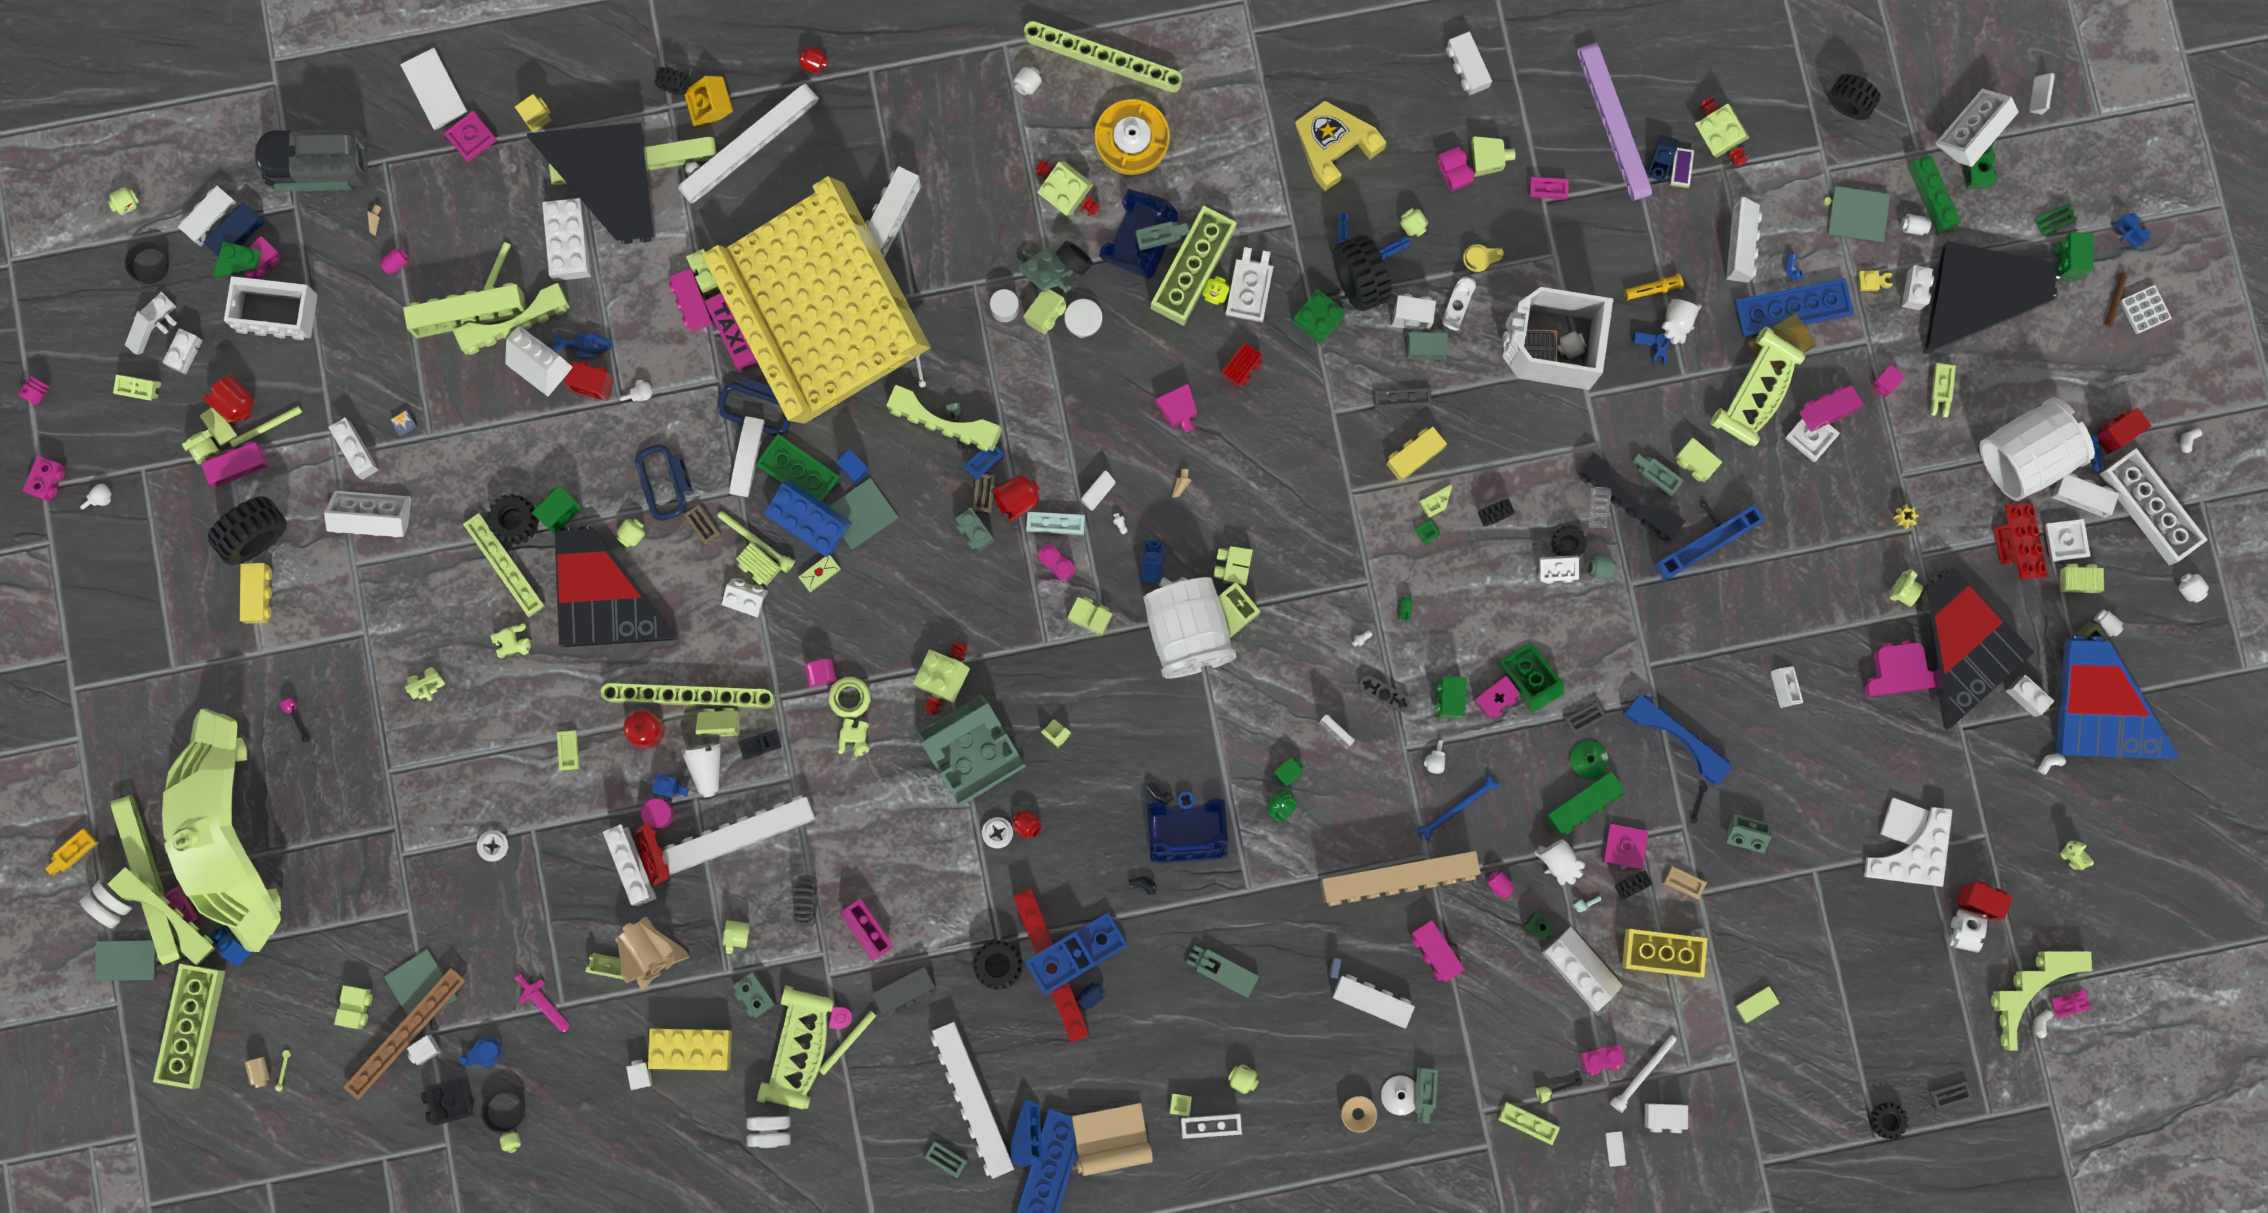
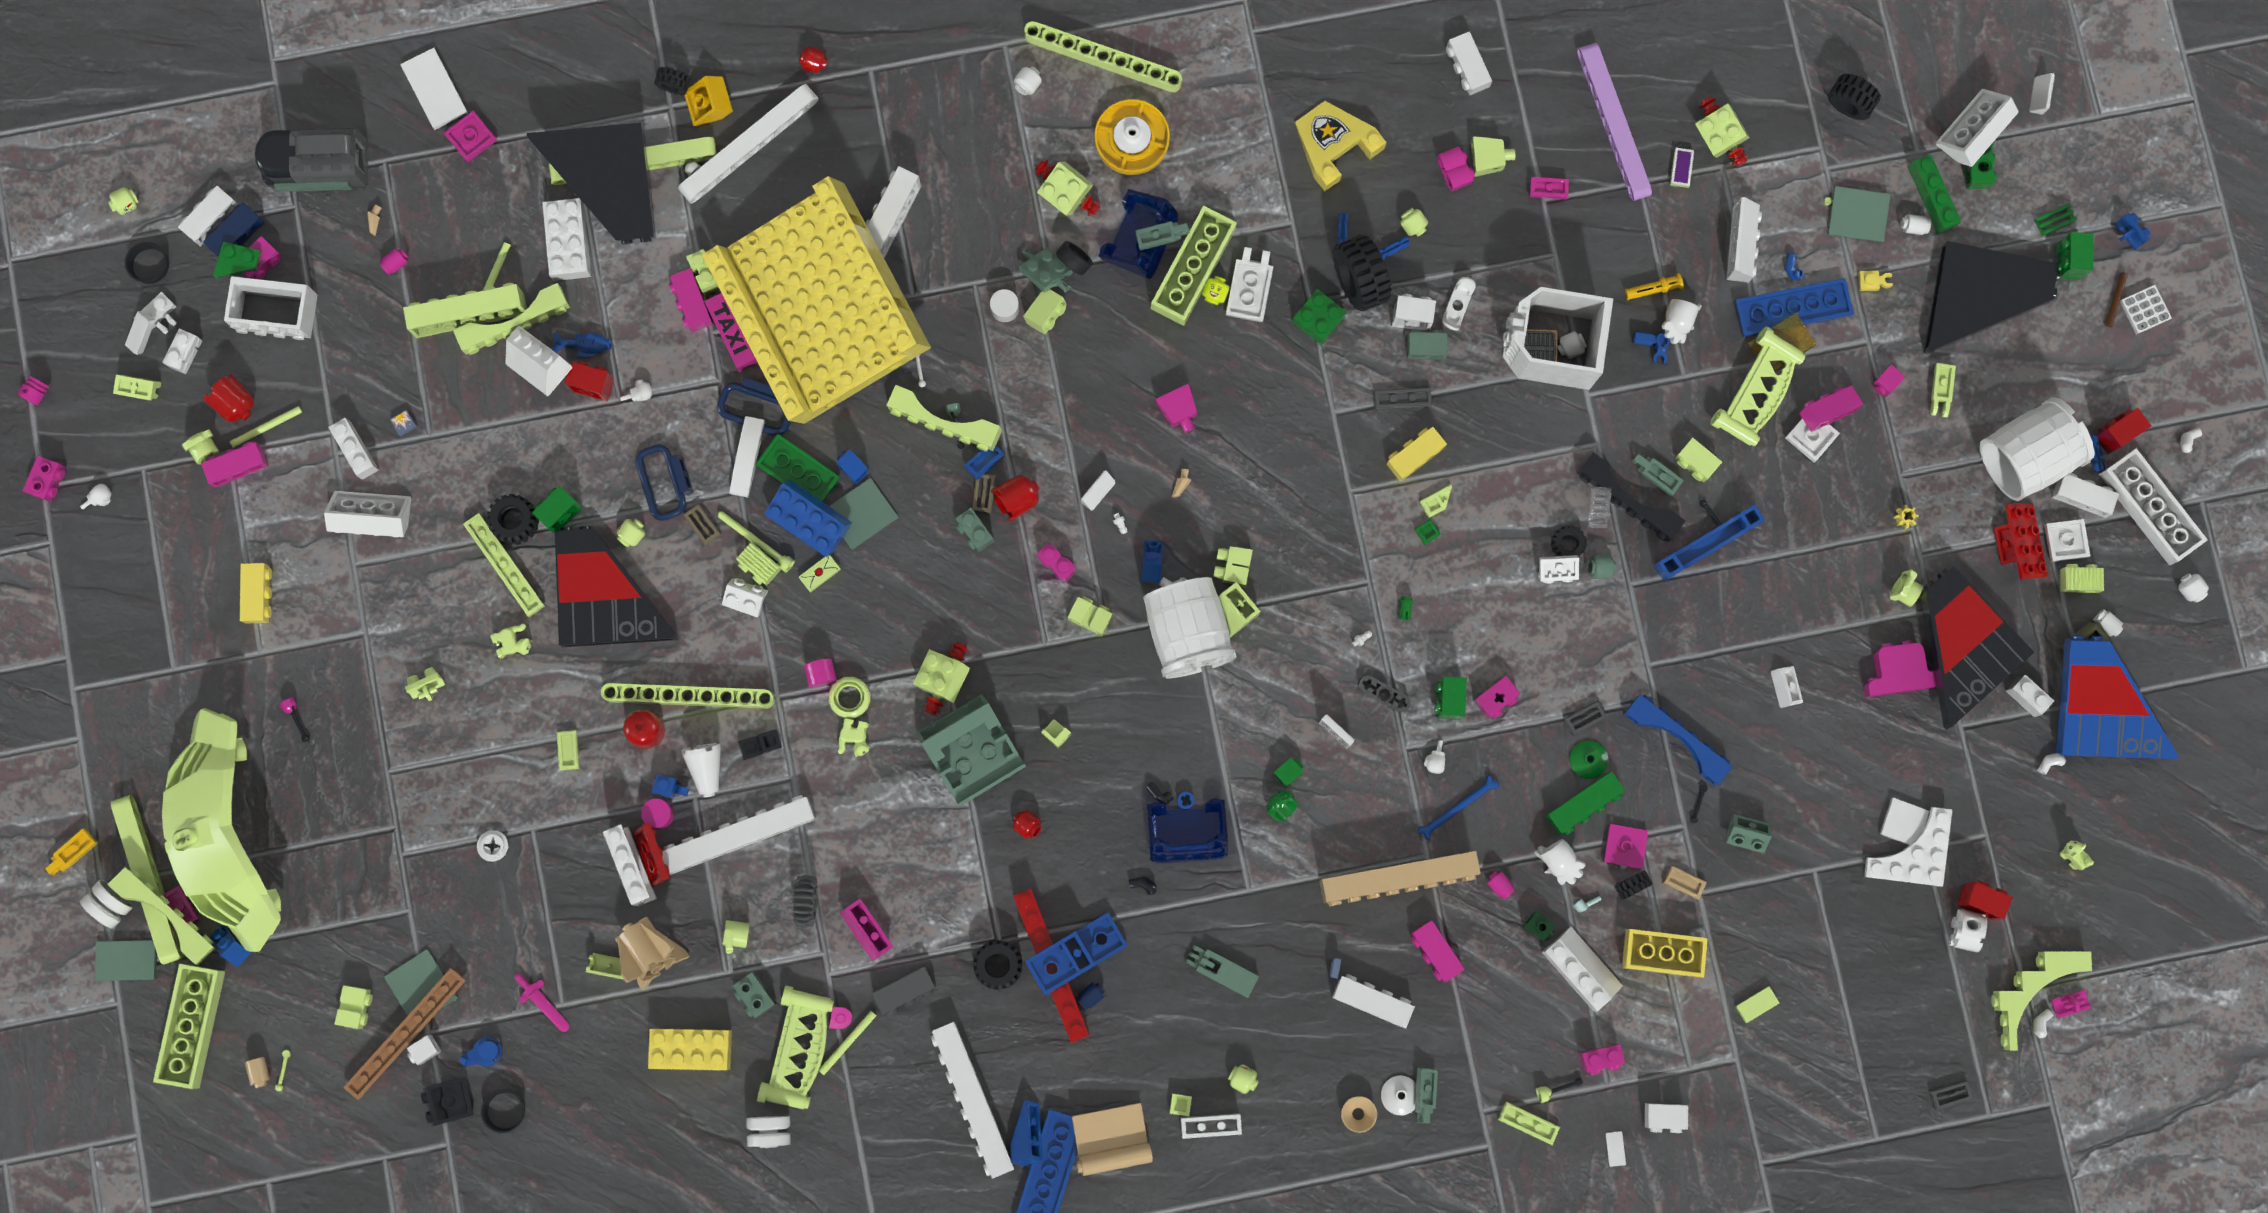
yellowish green tile [200,407,238,447] -> none
black tyre [208,496,287,565] -> none
yellowish green piece [500,1131,521,1153] -> none
light yellow brick [515,94,551,132] -> none
white brick [626,1059,653,1090] -> none
yellowish green slope [696,708,740,737] -> none
sand green tile [924,1140,968,1178] -> none
white gear [982,817,1013,849] -> none
light aqua plate [1026,512,1085,535] -> none
white tile [1064,299,1102,338] -> none
red brick [1221,342,1263,388] -> none
light yellow piece [1463,244,1503,272] -> none
black tyre [1478,499,1515,527] -> none
green slope [1499,642,1564,713] -> none
white piece [1610,1035,1677,1113] -> none
dark blue slope [1647,134,1678,182] -> none
black tyre [1869,1103,1909,1139] -> none
white brick [1901,265,1934,311] -> none

